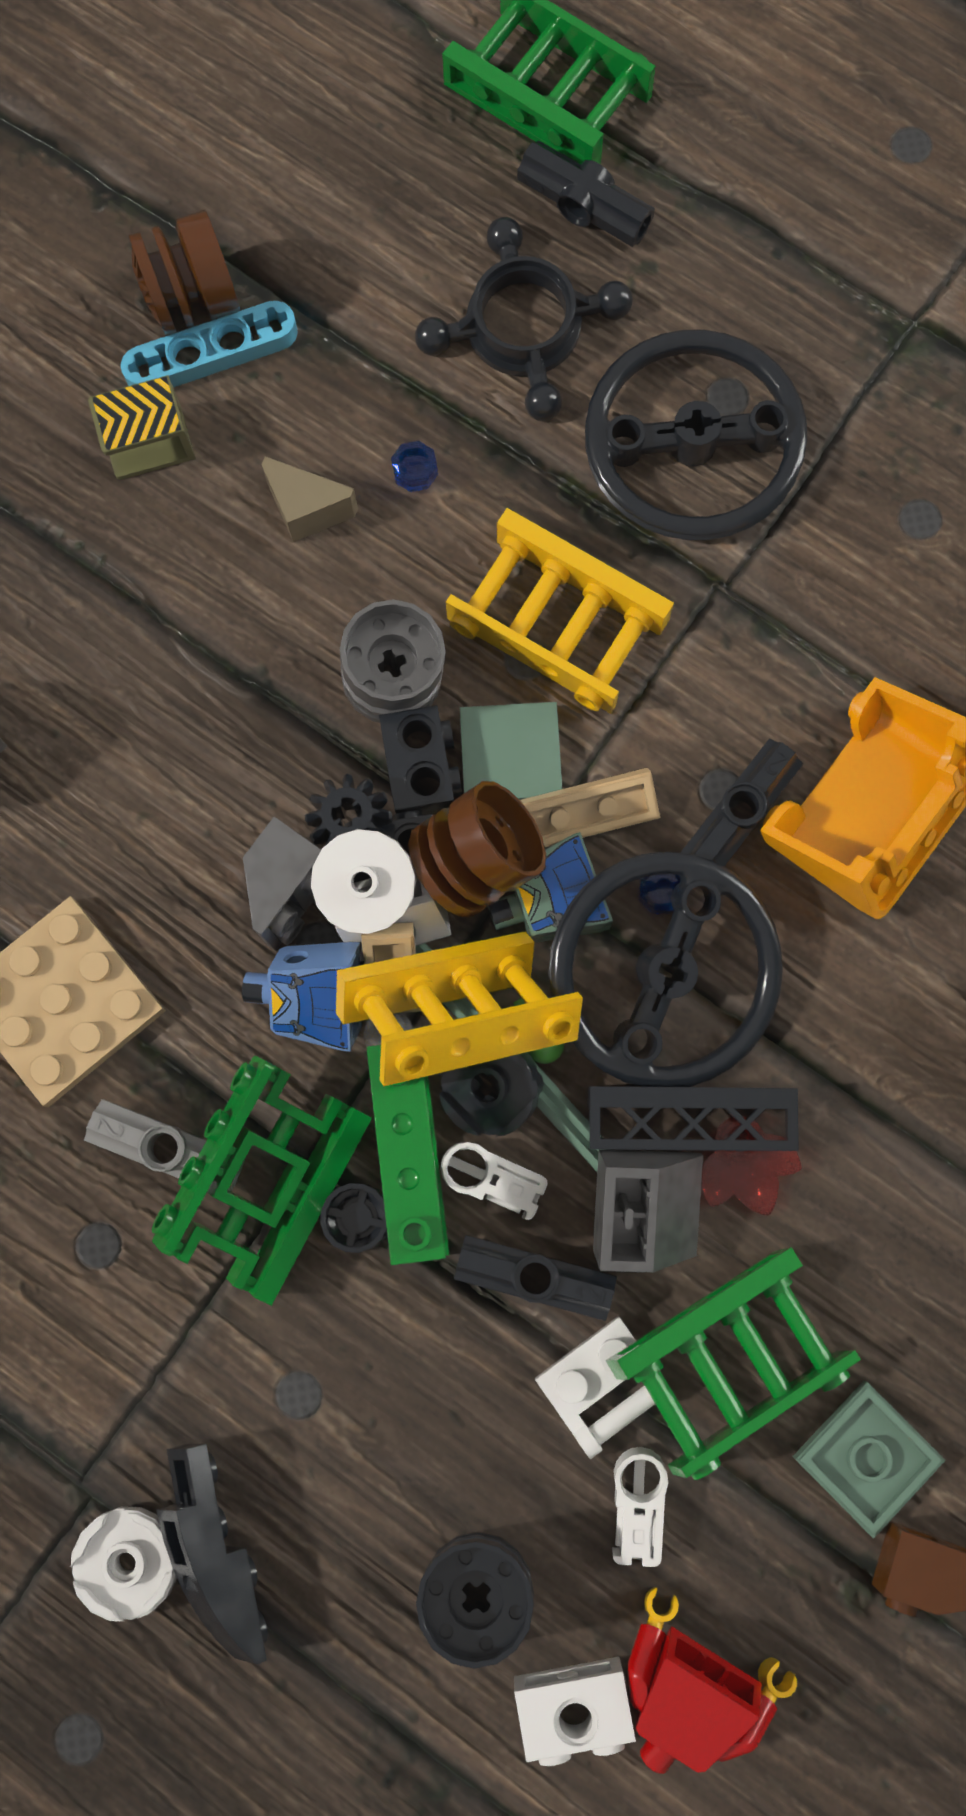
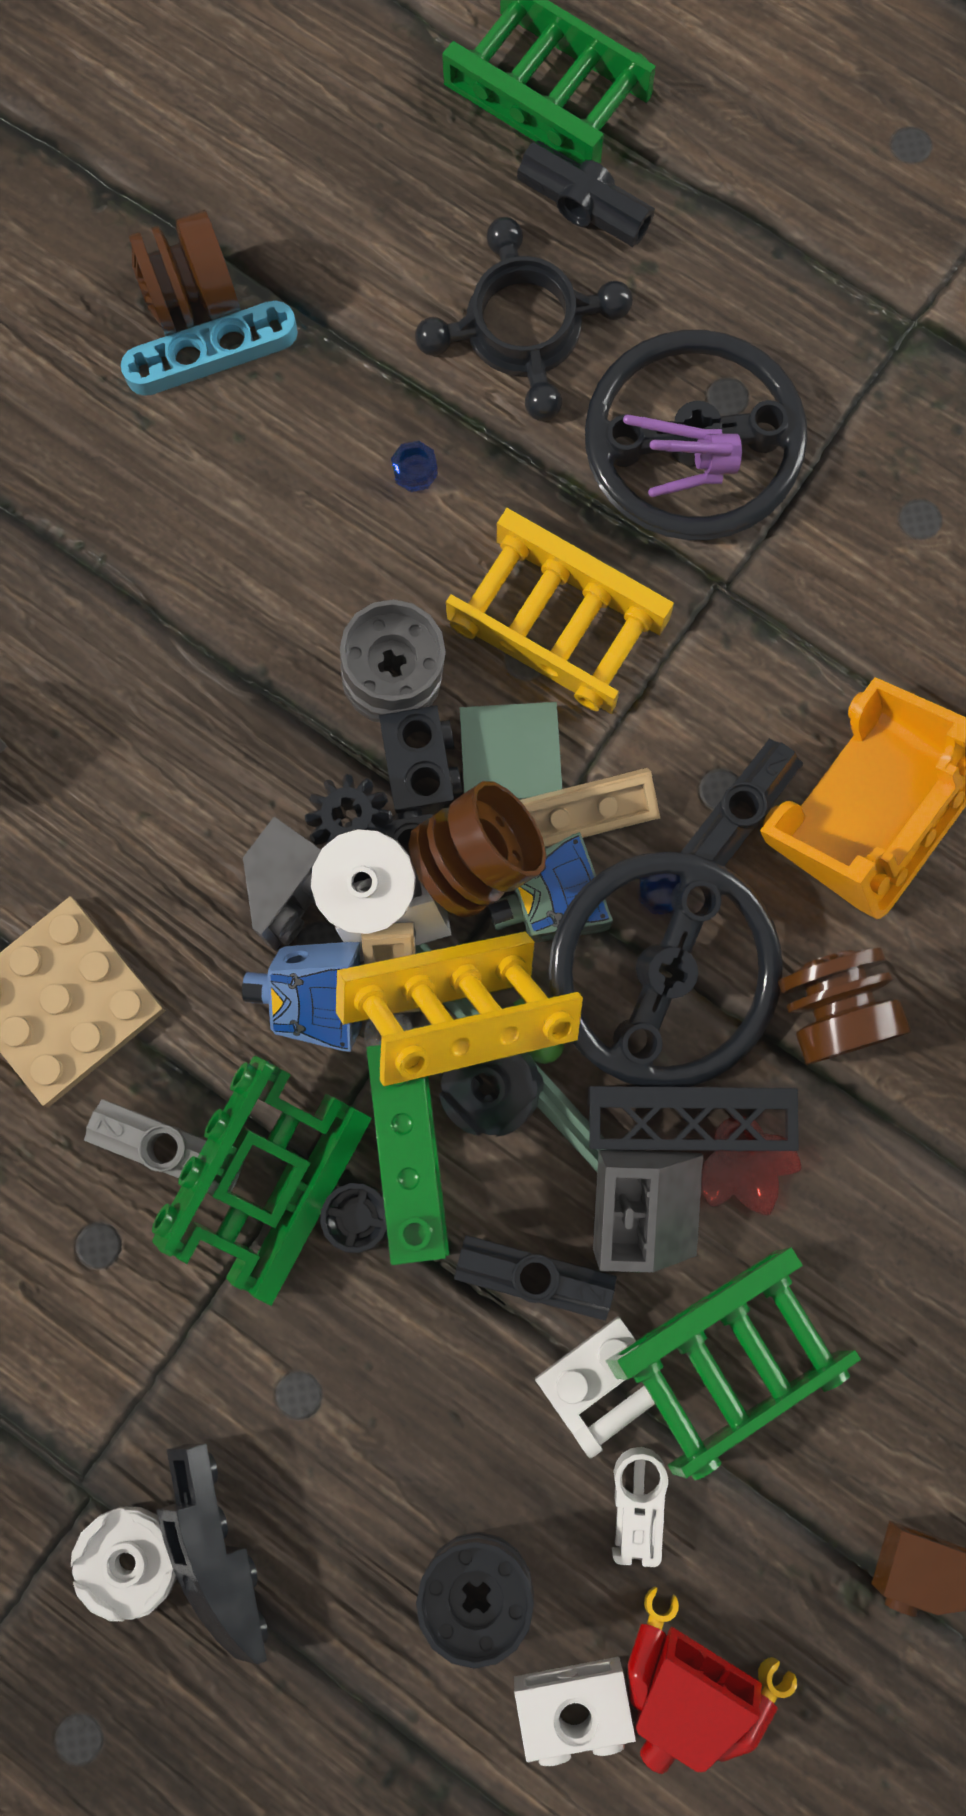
piece [88,375,196,480] -> none
dark tan slope [261,456,358,542] -> none
white piece [440,1142,548,1220] -> none
sand green tile [792,1381,946,1539] -> none
none -> medium lavender plant [623,415,742,497]
none -> reddish brown wheel [778,948,911,1065]

